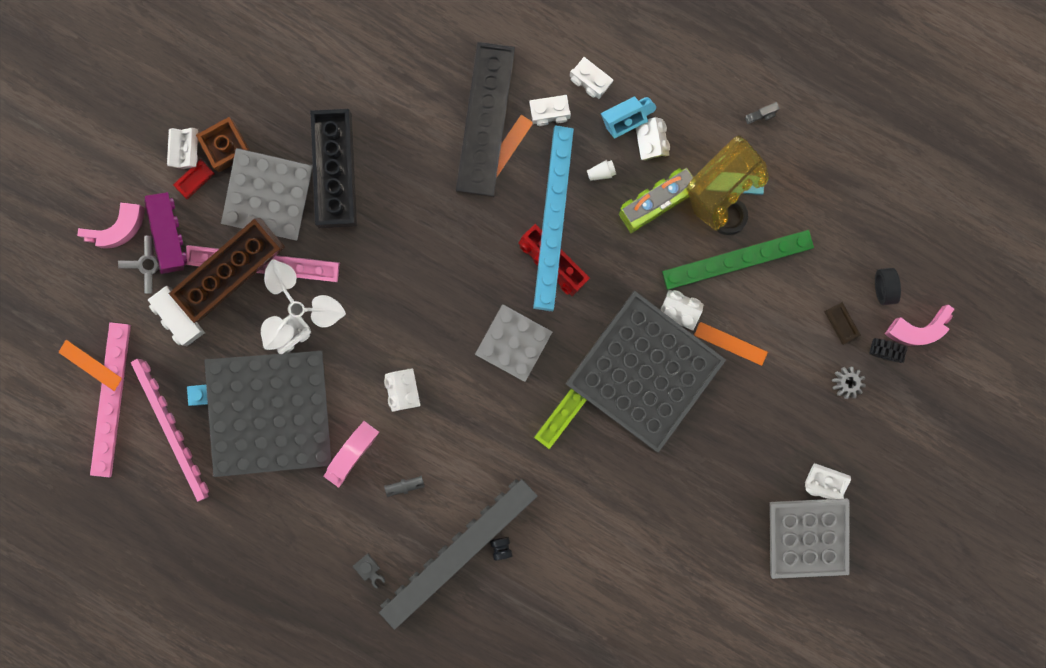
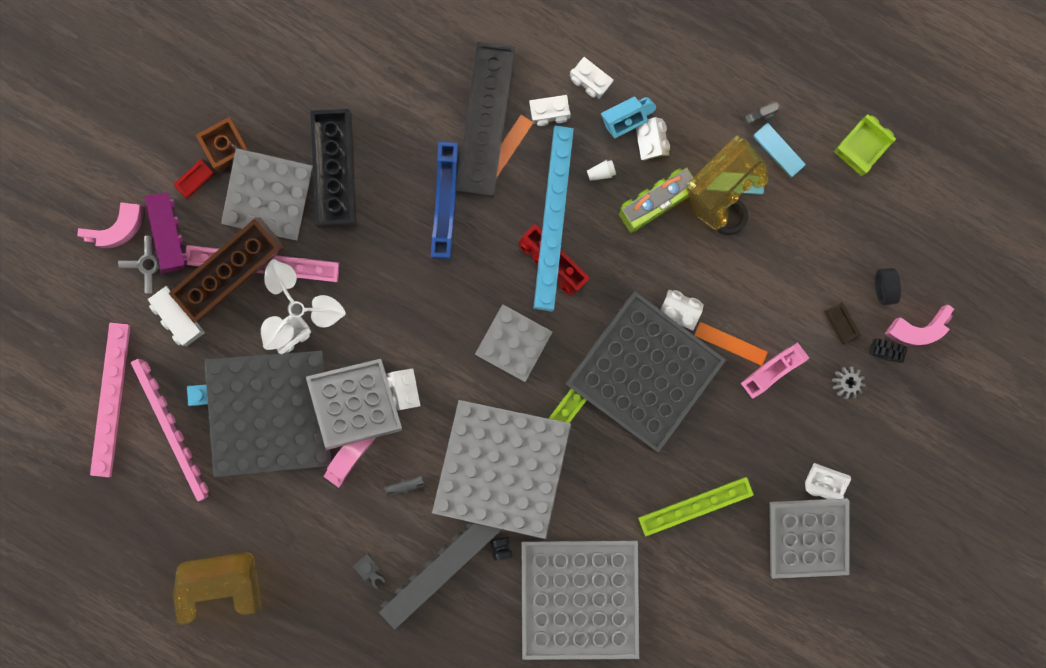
orange sticker [58,340,122,391] -> none
white bracket [167,128,199,169] -> none
green plate [662,230,814,290] -> none
none -> clear yellow windscreen [173,552,261,625]
none -> light grey plate [306,359,402,450]
none -> blue arch [431,142,459,260]
none -> light grey plate [432,400,571,539]
none -> light grey plate [522,540,639,660]
none -> lime plate [638,477,754,537]
none -> bright pink arch [741,342,809,399]
none -> medium azure tile [753,123,806,178]
none -> lime panel [833,114,896,176]

